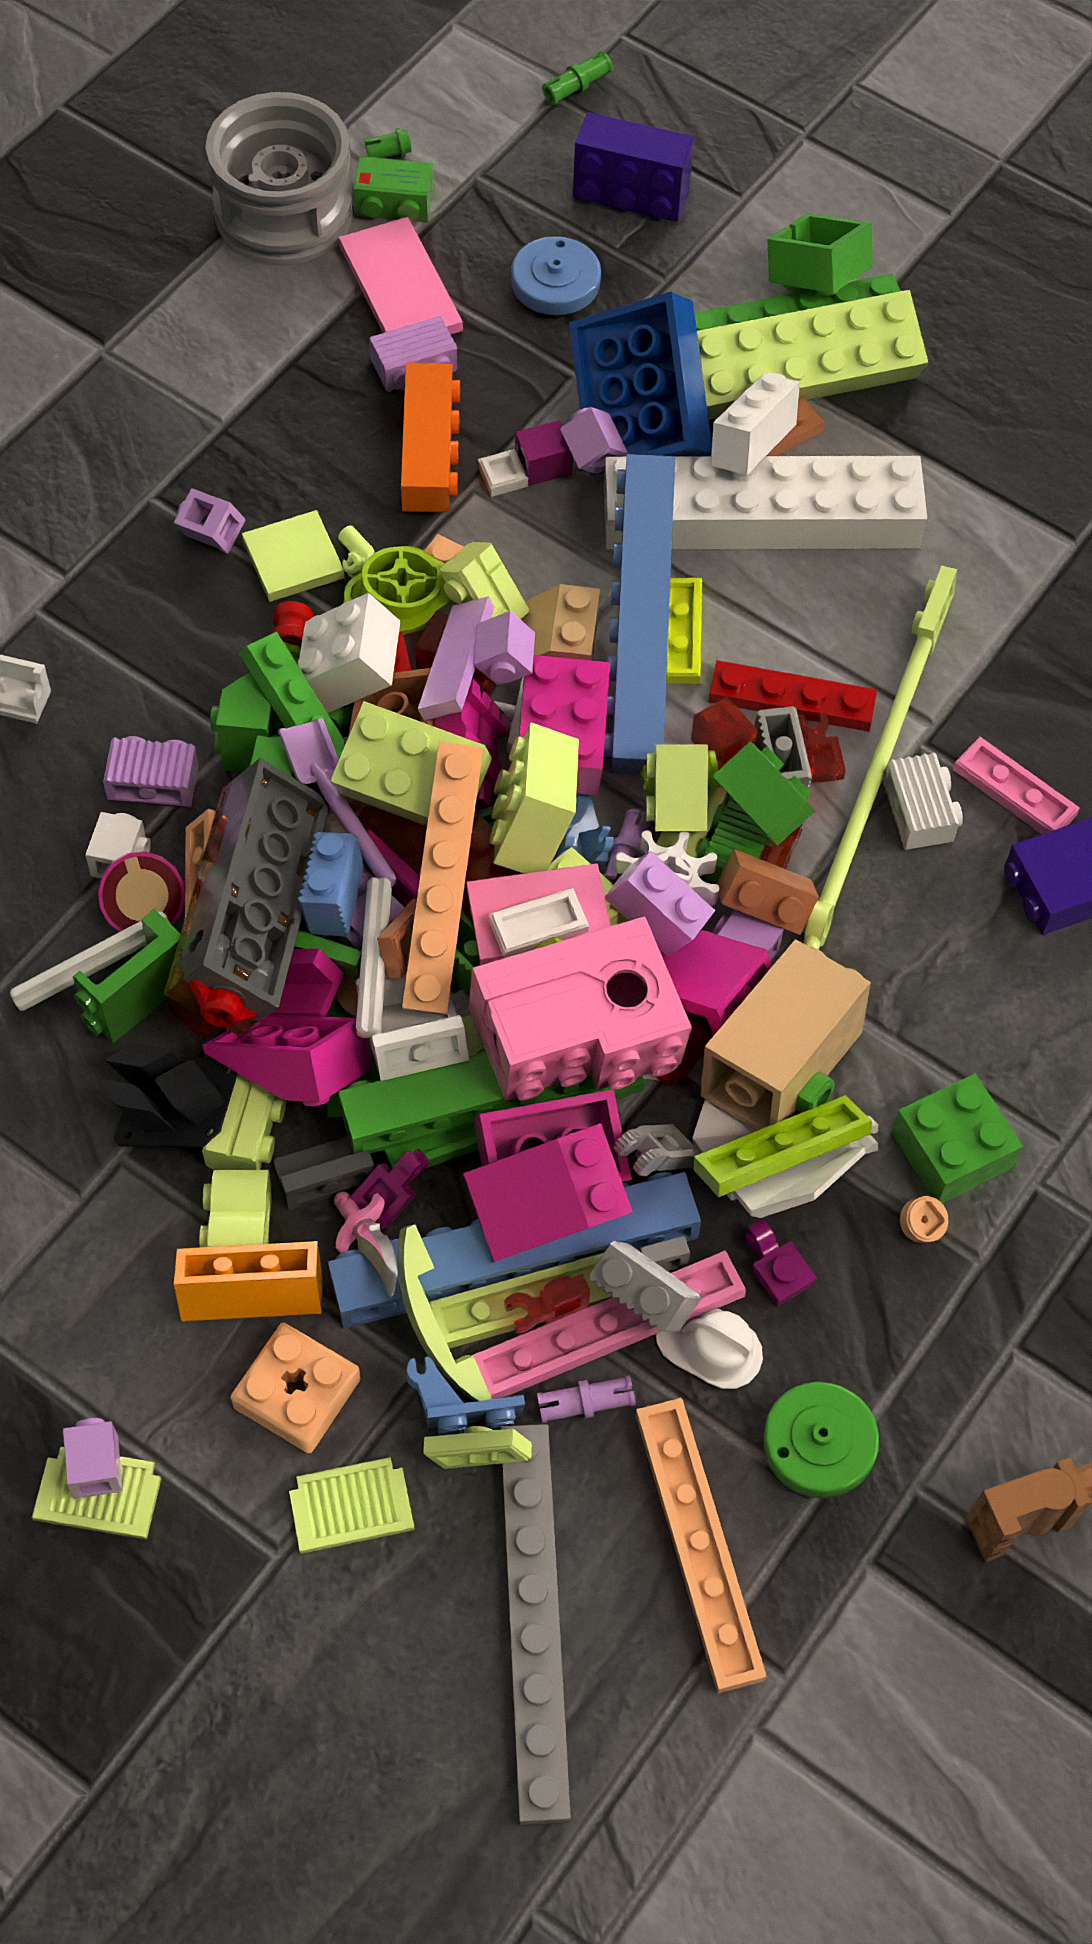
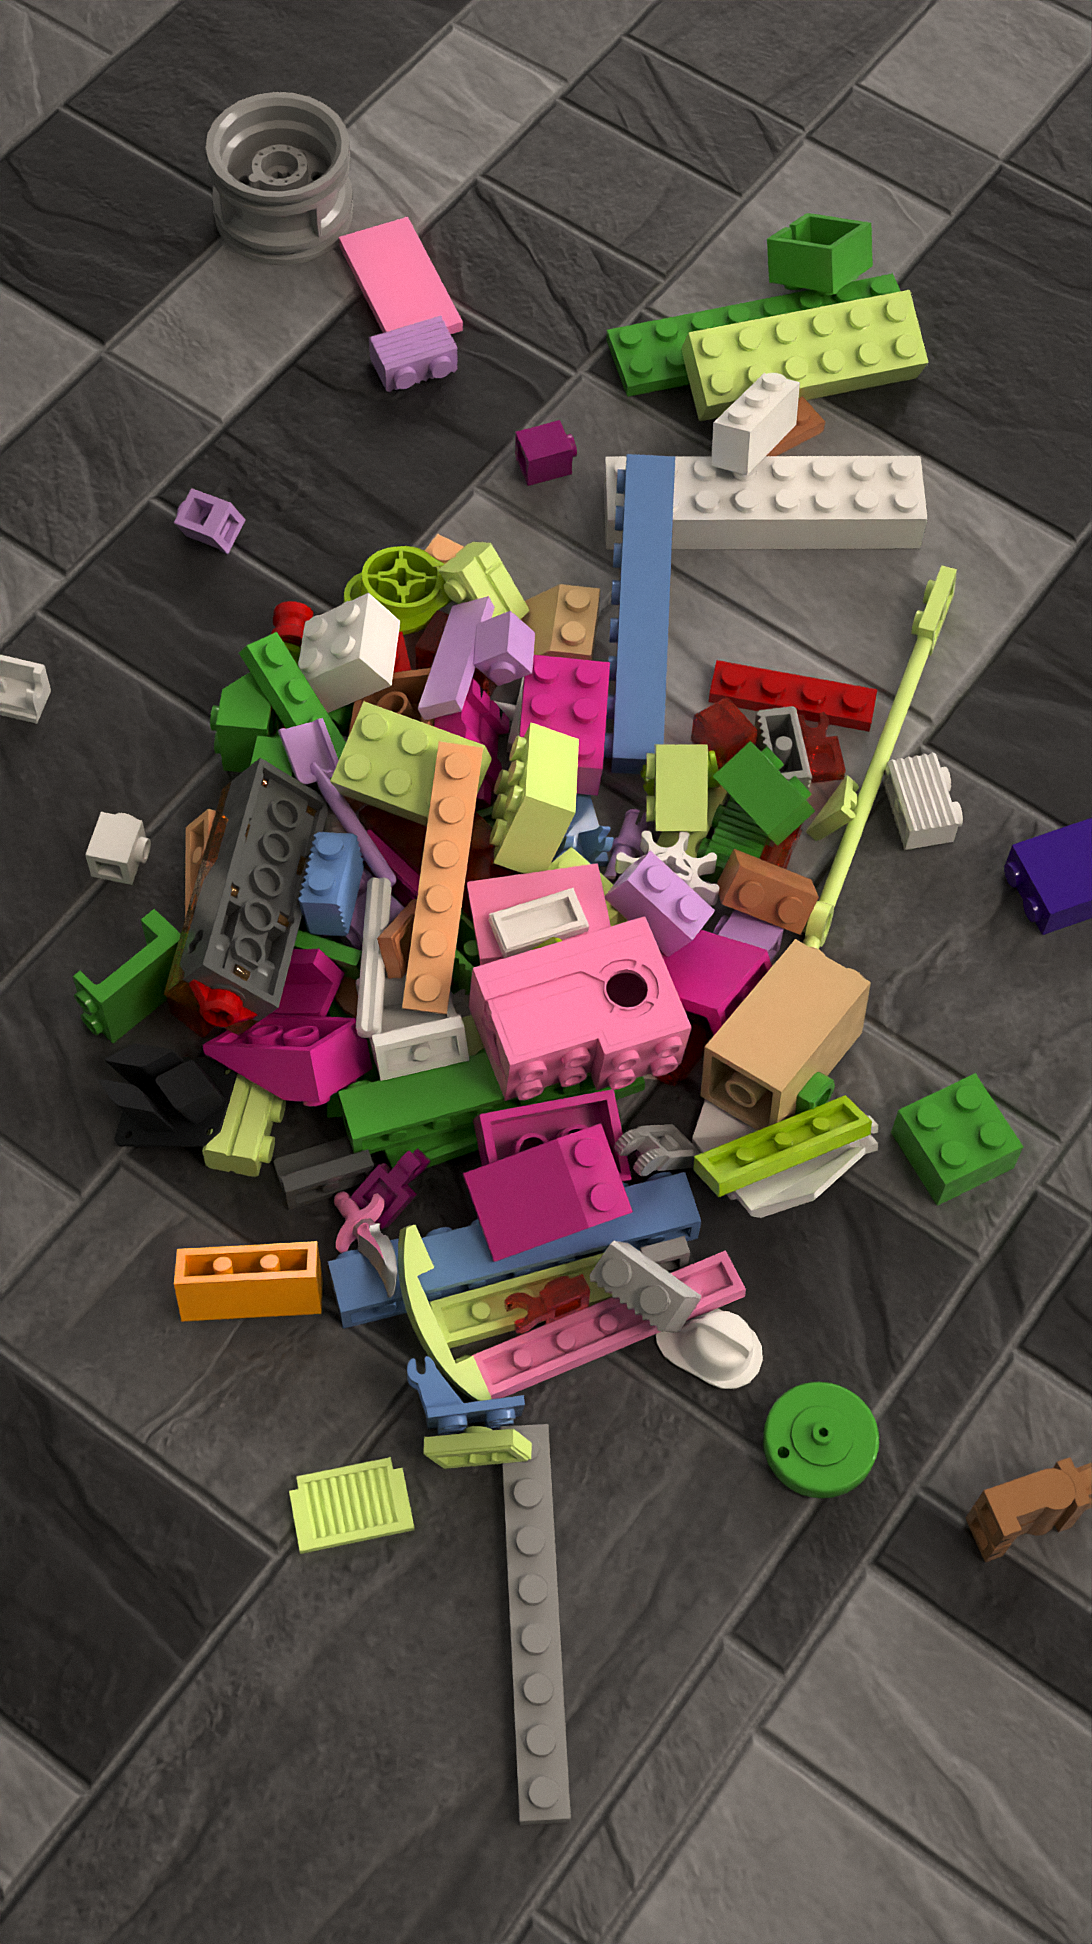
white axle [10,912,170,1011] -> none
yellowish green window [32,1447,161,1540] -> none
lavender brick [63,1418,123,1499] -> none
tile [97,851,185,932] -> none
lavender brick [103,736,198,807] -> none
yellowish green brick [199,1170,272,1248] -> none
light nougat brick [231,1323,361,1453] -> none
yellowish green tile [242,510,345,602] -> none
yellowish green arm [338,525,375,578] -> none
bright green brick [353,156,434,223] -> none
bright green pin [364,128,412,158] -> none
orange brick [401,363,460,512] -> none
white tile [478,449,528,497] -> none
medium blue wheel [511,237,601,315] -> none
lavender pin [537,1375,636,1423] -> none
bright green pin [542,50,613,105] -> none
lavender brick [560,407,628,474] -> none
blue slope [569,291,712,476] -> none
dark purple brick [573,112,694,222] -> none
light nougat plate [635,1398,767,1694] -> none
neon yellow tile [666,578,702,684] -> none
magenta plate [745,1218,817,1307] -> none
light nougat tile [900,1196,948,1243] -> none
bright pink tile [953,737,1080,834] -> none
none -> yellowish green tile [806,775,859,841]

